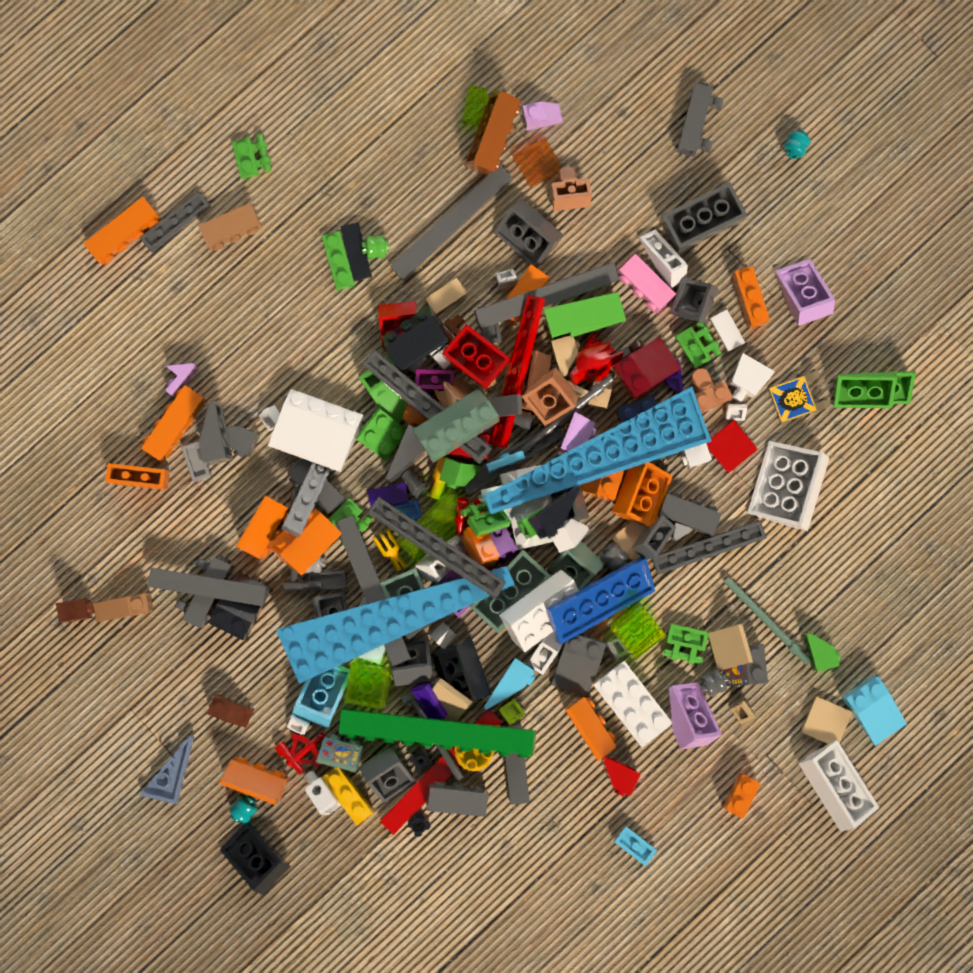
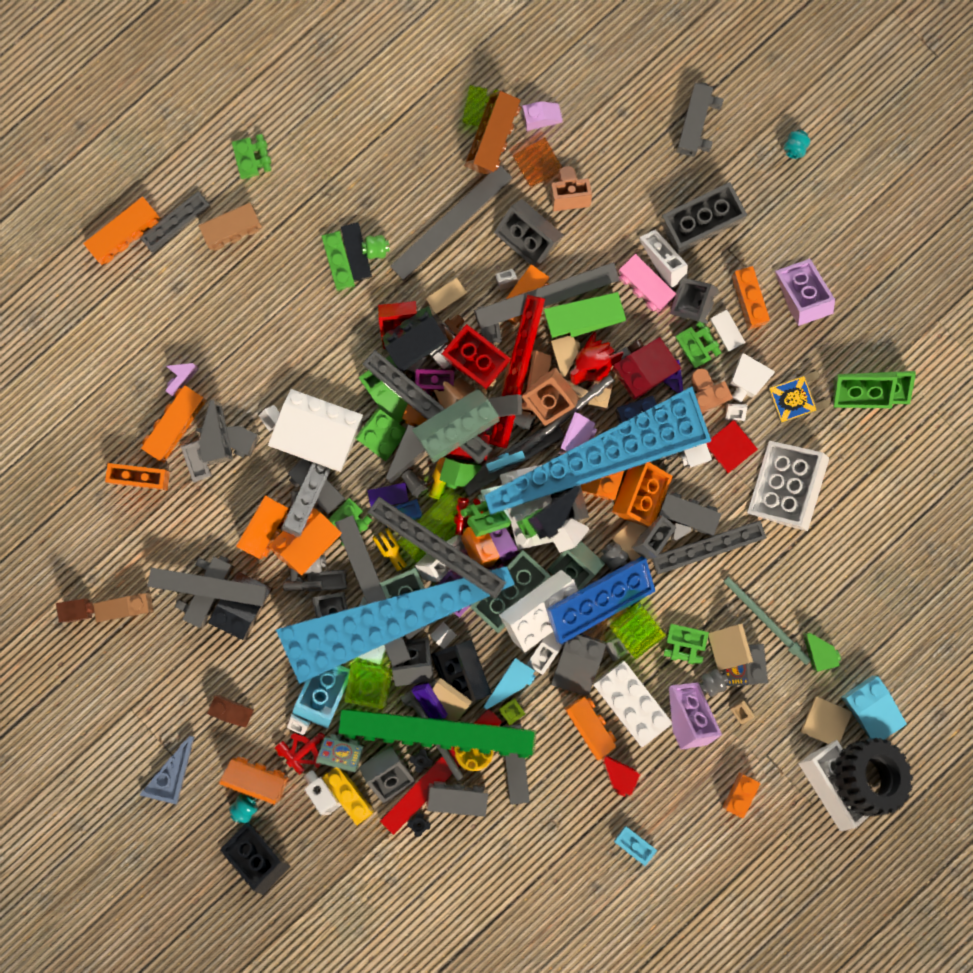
none -> black tyre [834,738,913,817]

